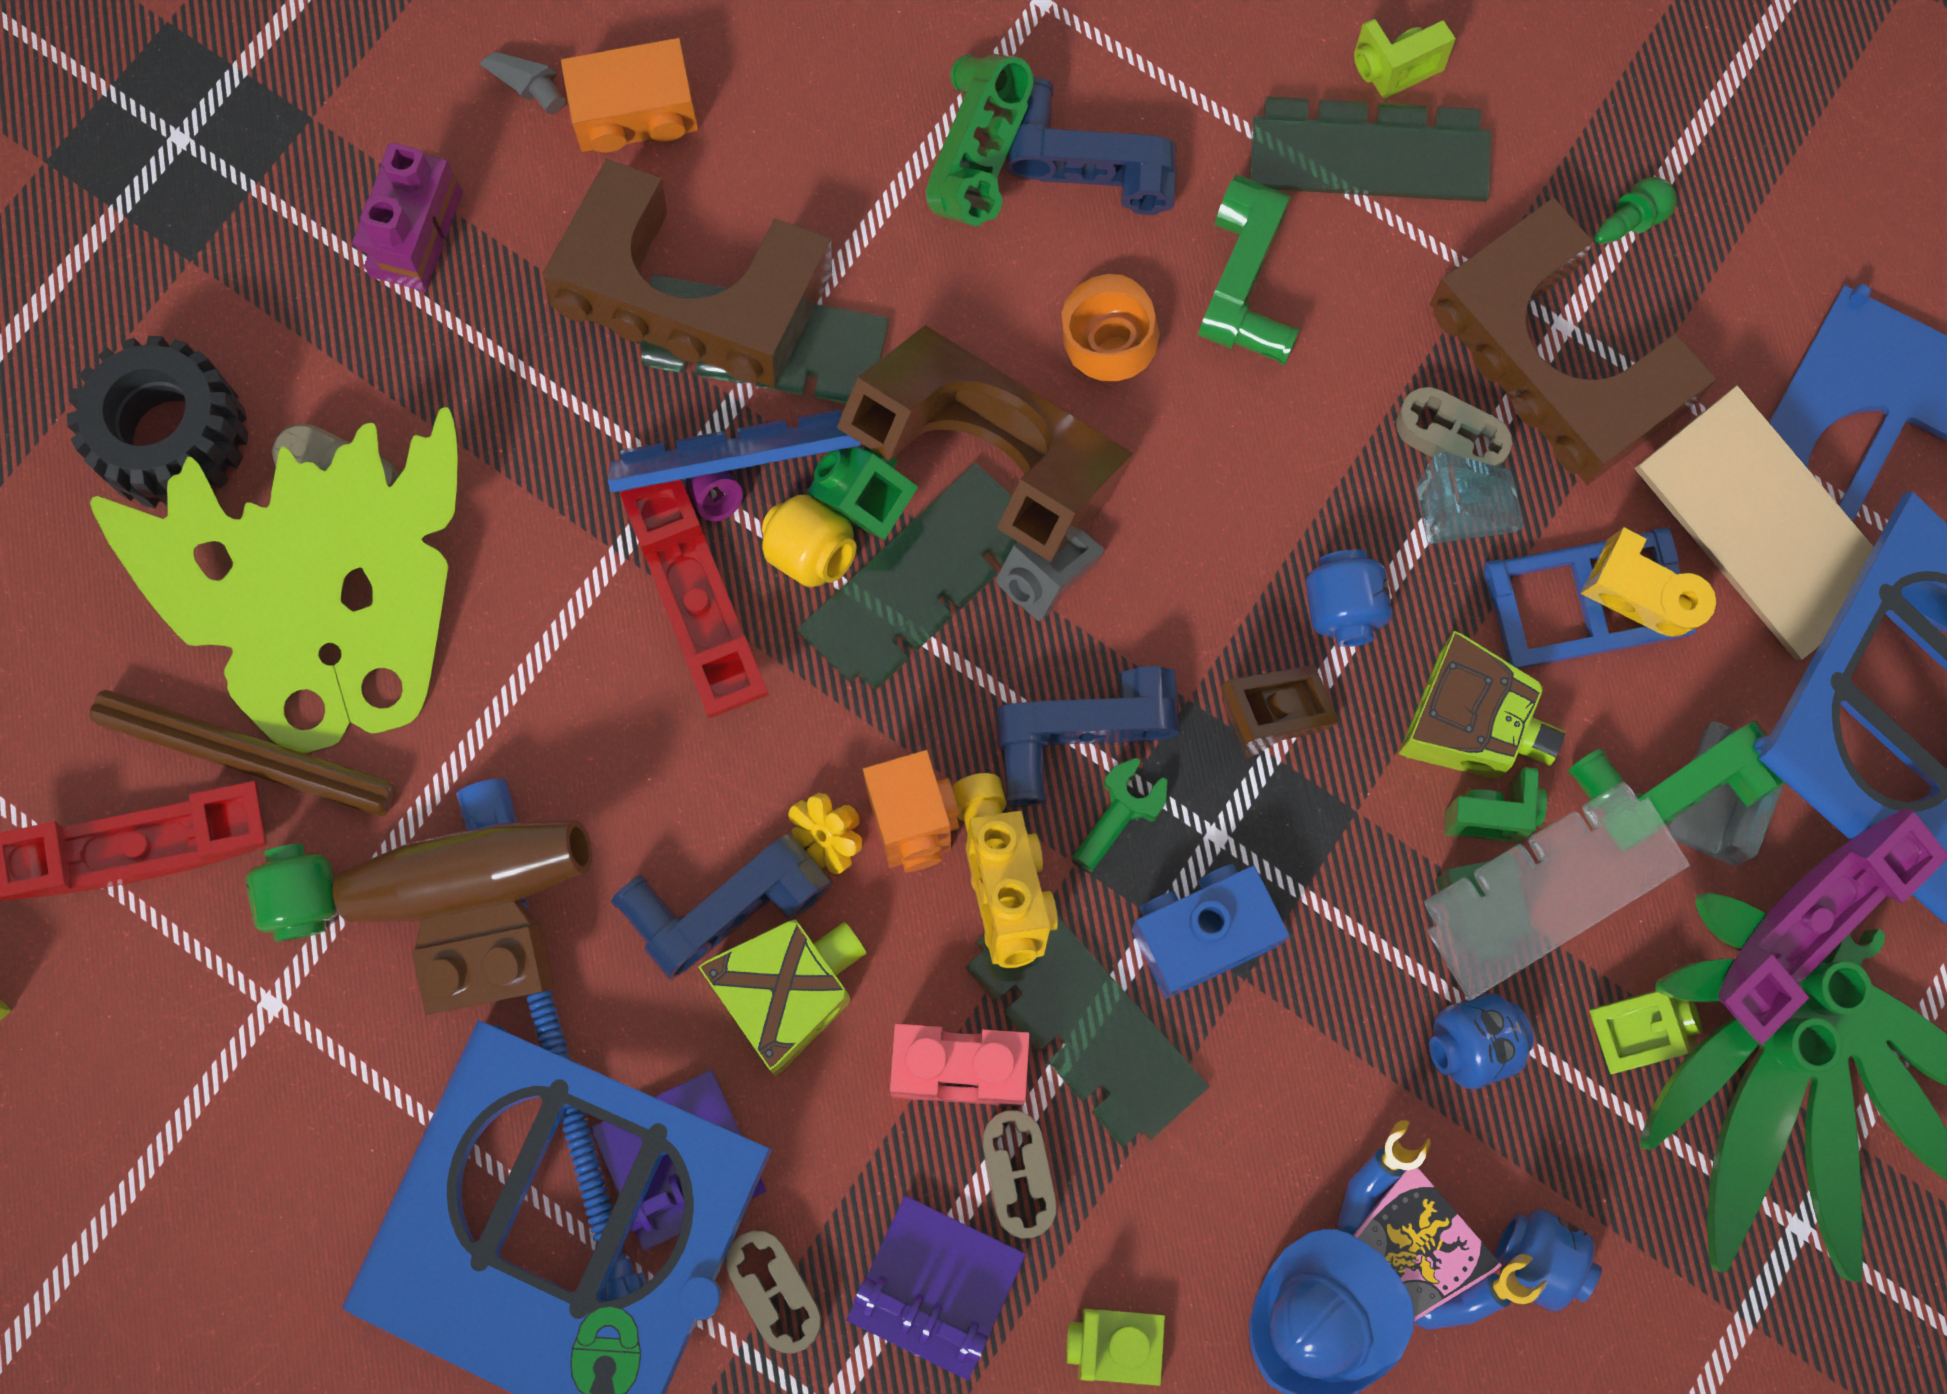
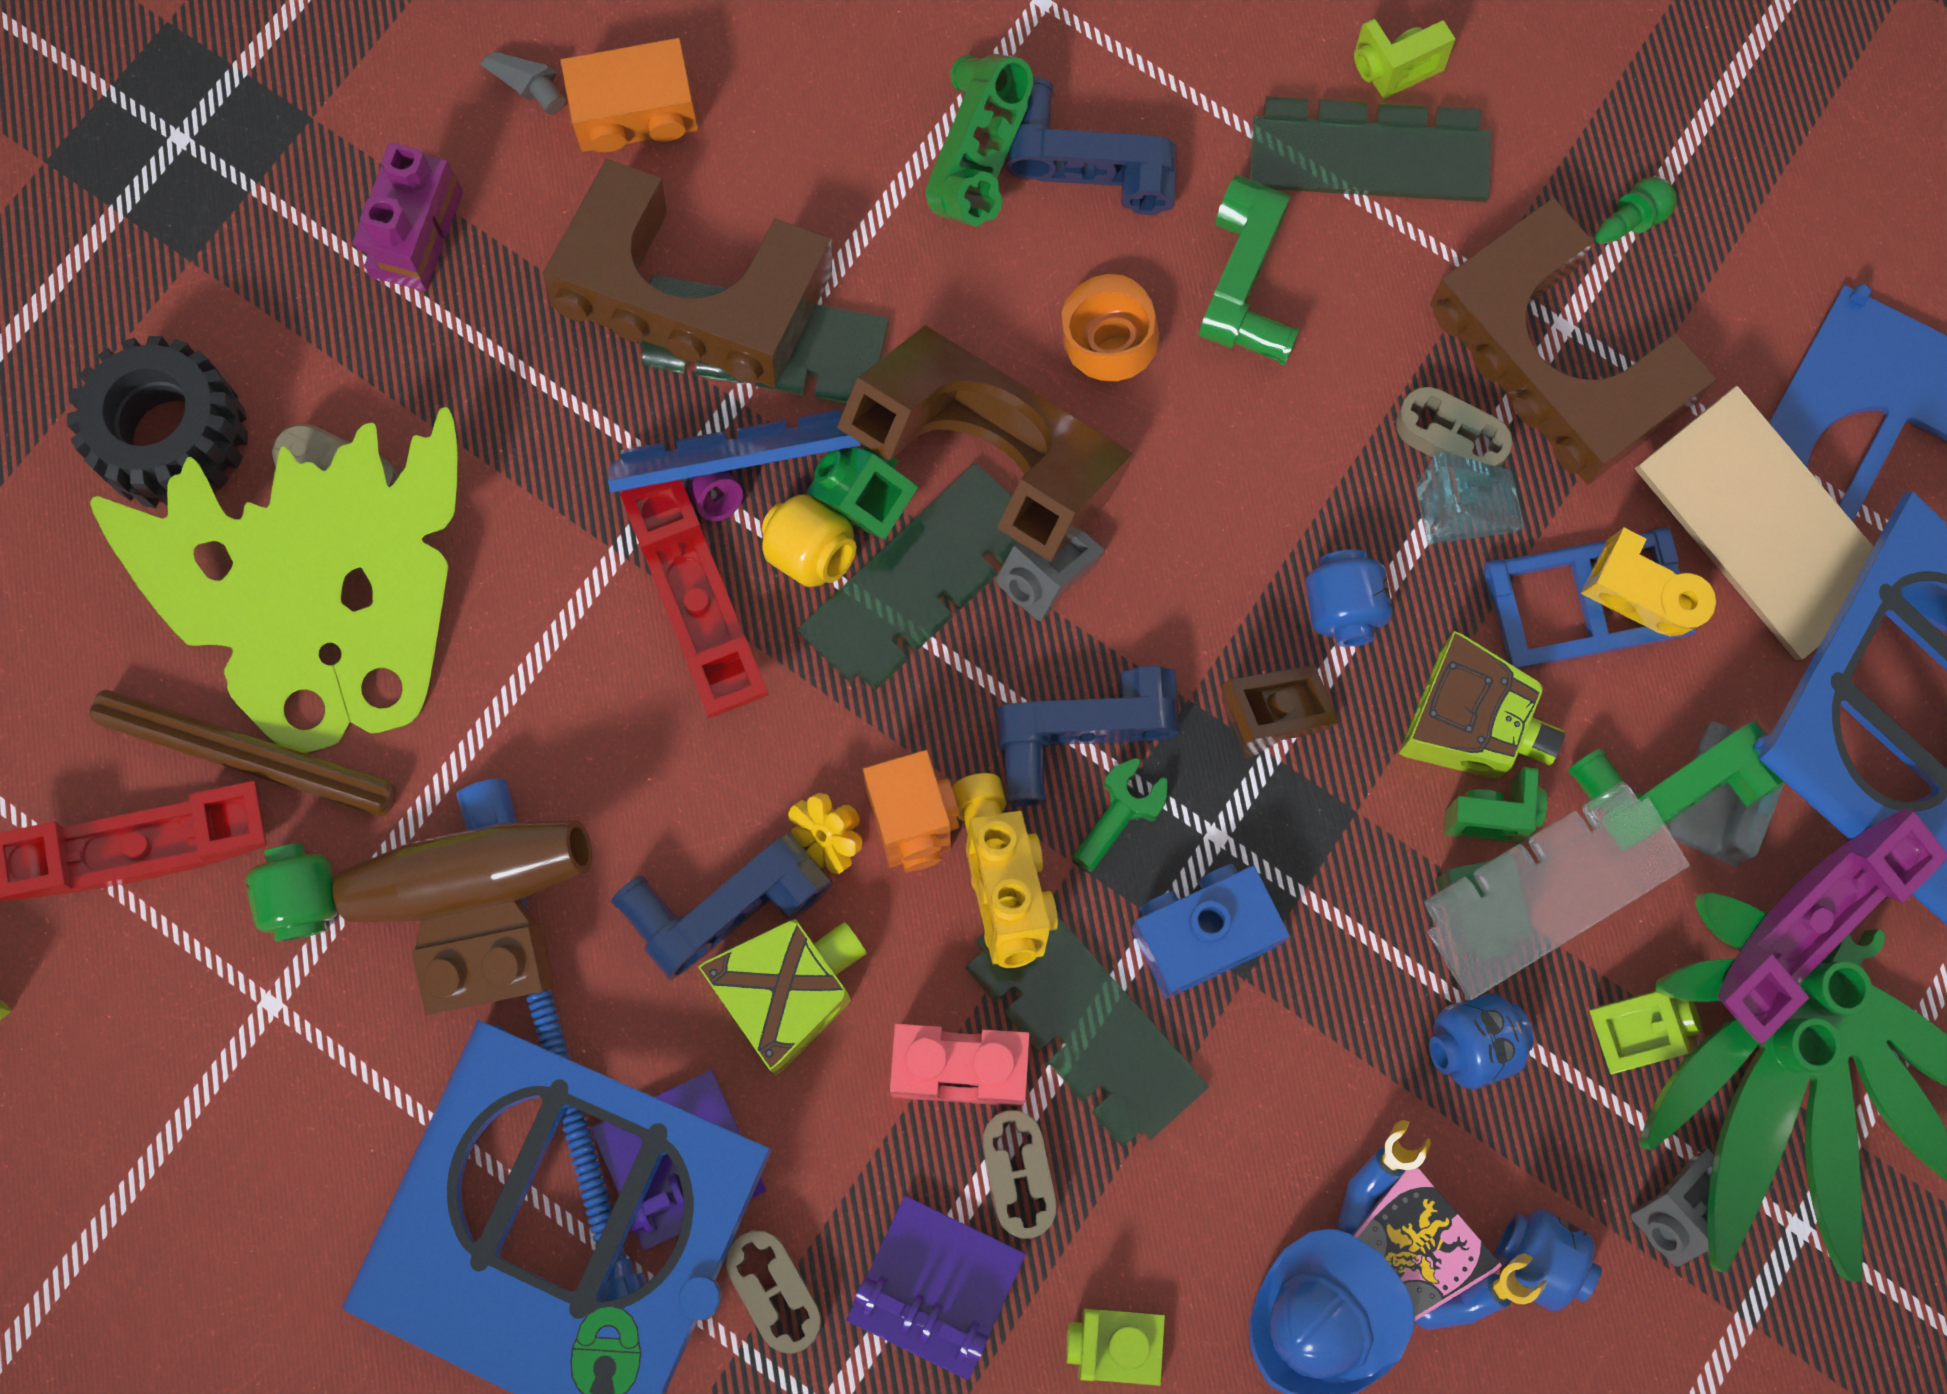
none -> dark grey bracket [1631,1148,1715,1267]

